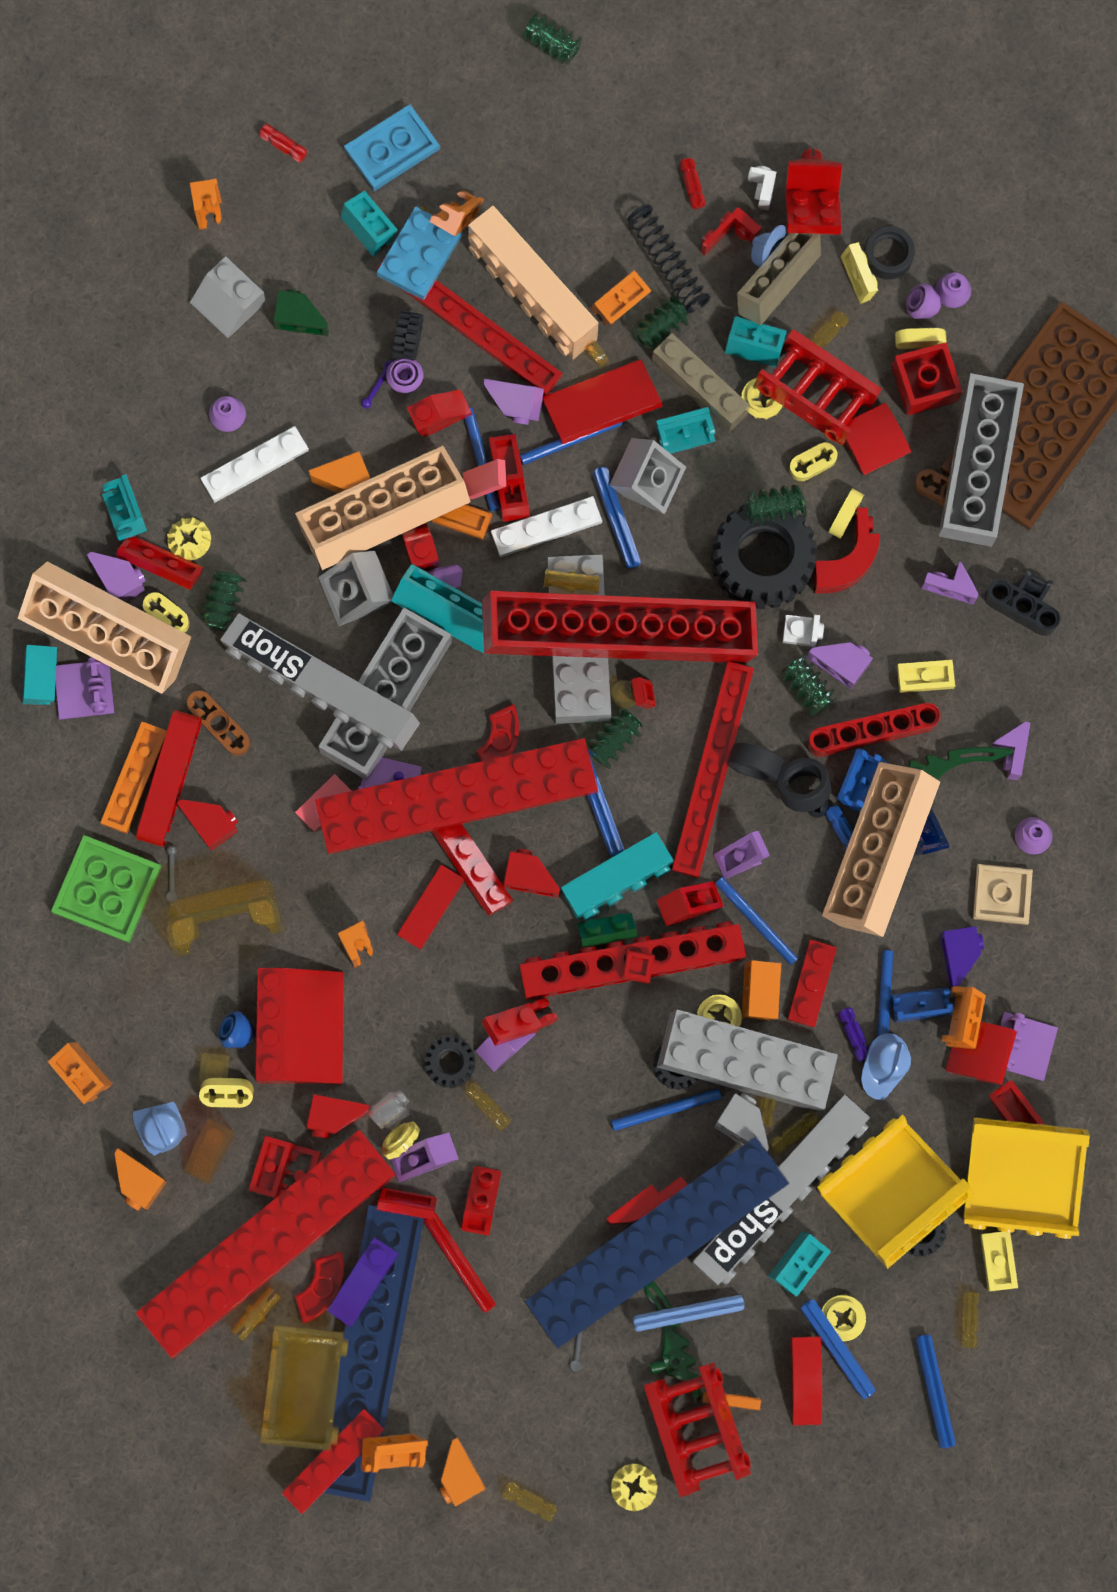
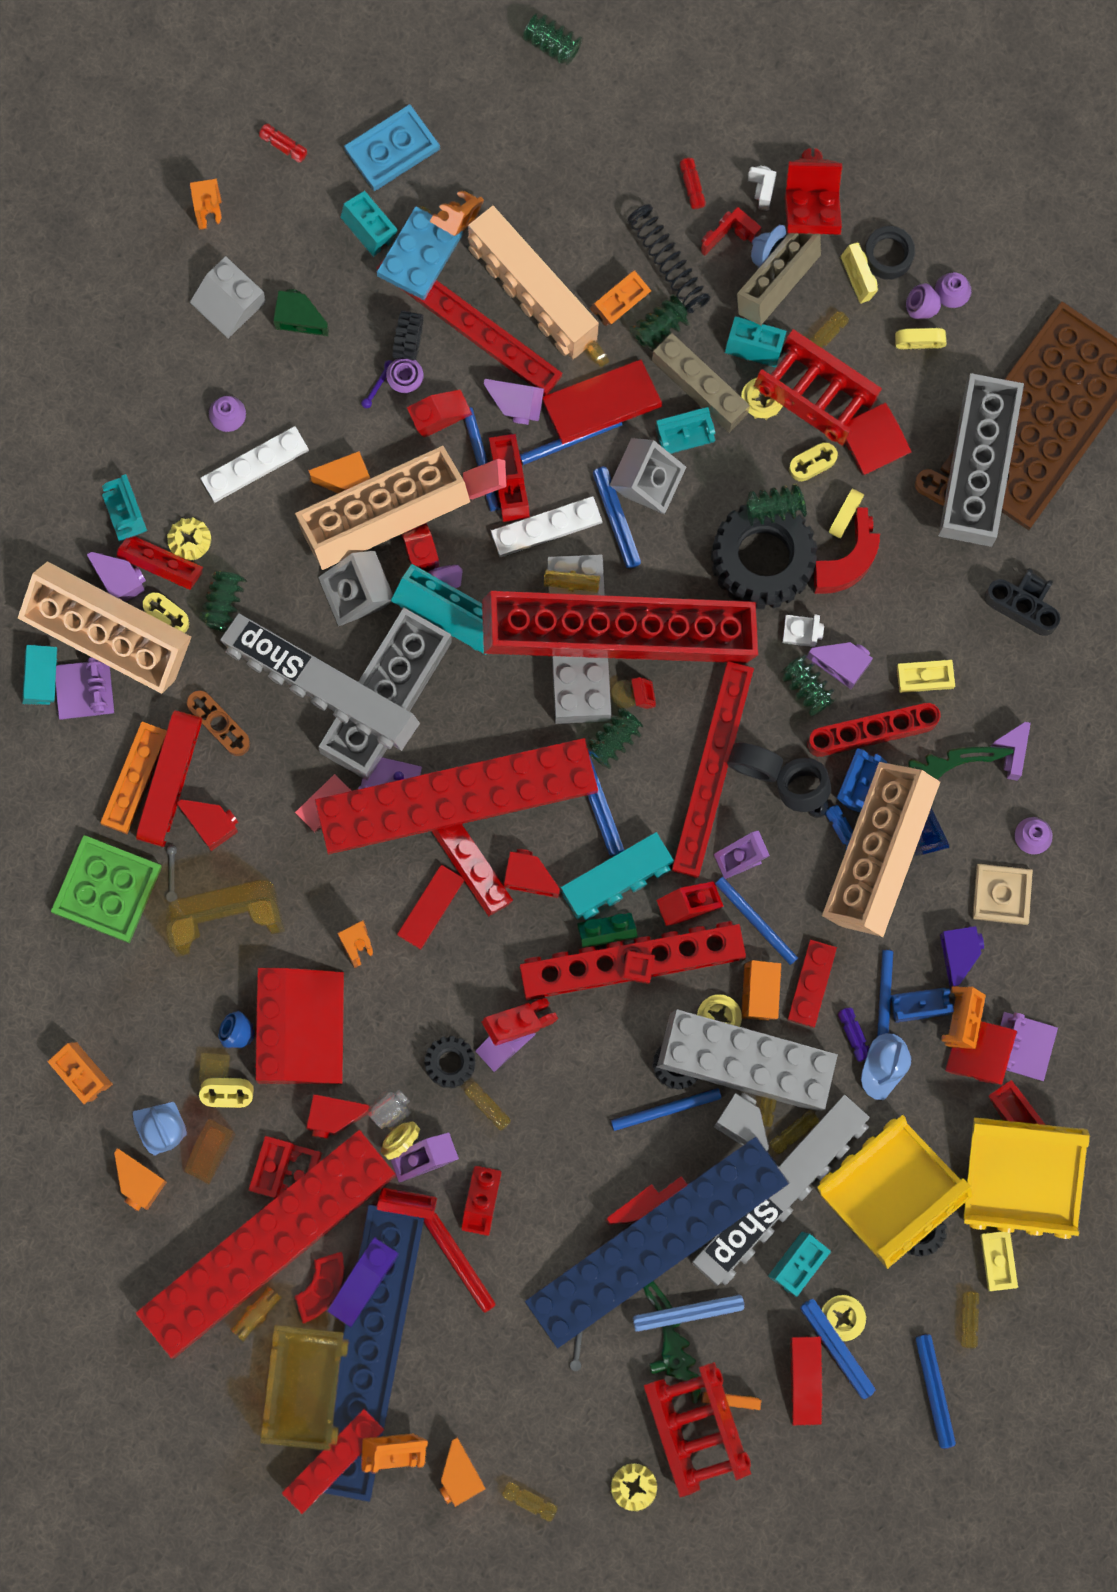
orange tile [432,504,492,540] -> none
red tile [476,704,519,761] -> none
red brick [891,342,963,416] -> none
medium lavender slope [921,561,978,605] -> none

